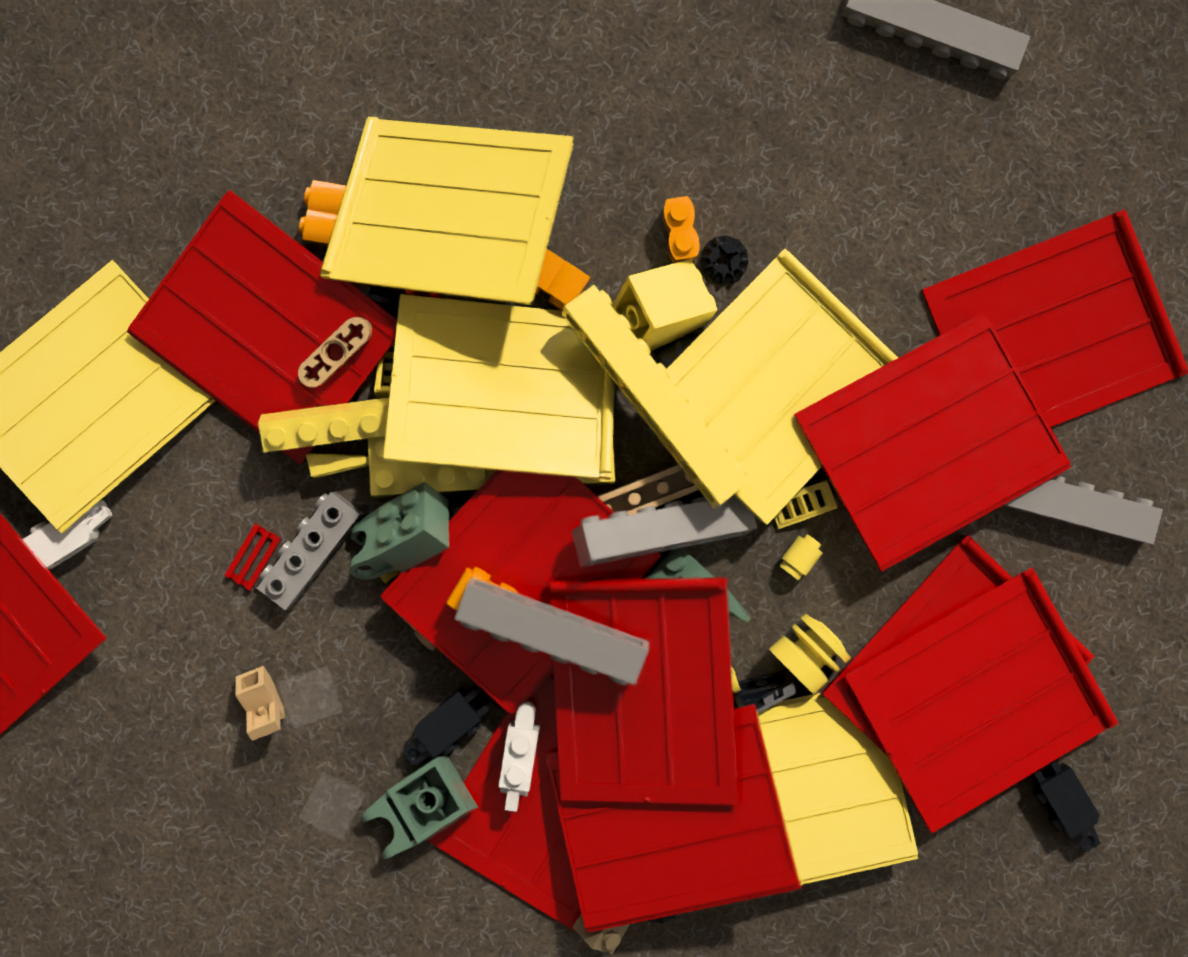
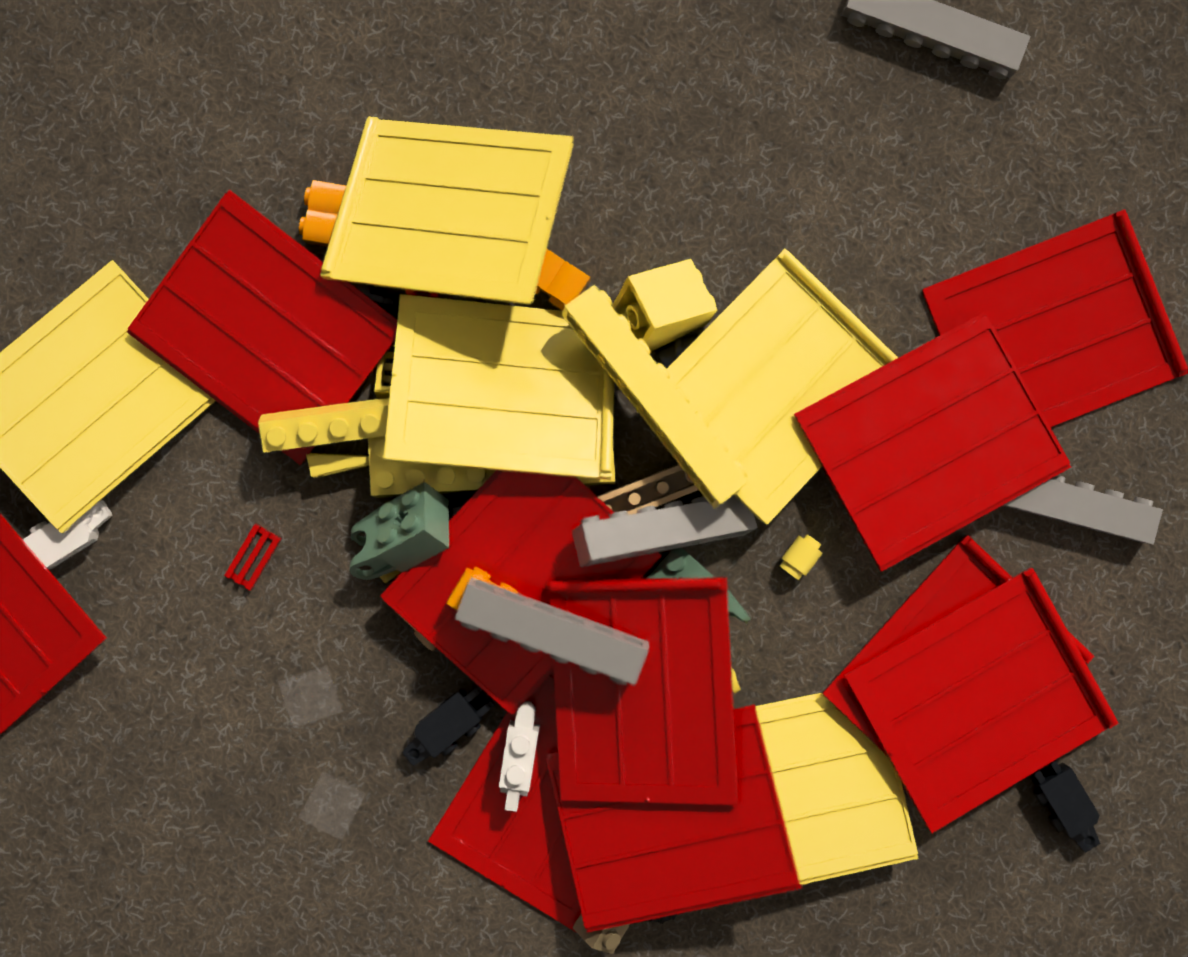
tan brick [236,666,285,741] -> none
light grey brick [257,492,364,610] -> none
tan beam [298,317,372,387] -> none
sand green brick [360,755,478,860] -> none
light orange brick [663,196,700,264] -> none
black gear [700,235,749,284] -> none
black wing [733,669,796,713] -> none
light yellow wheel [769,613,851,695] -> none
light yellow slope [774,480,837,529] -> none

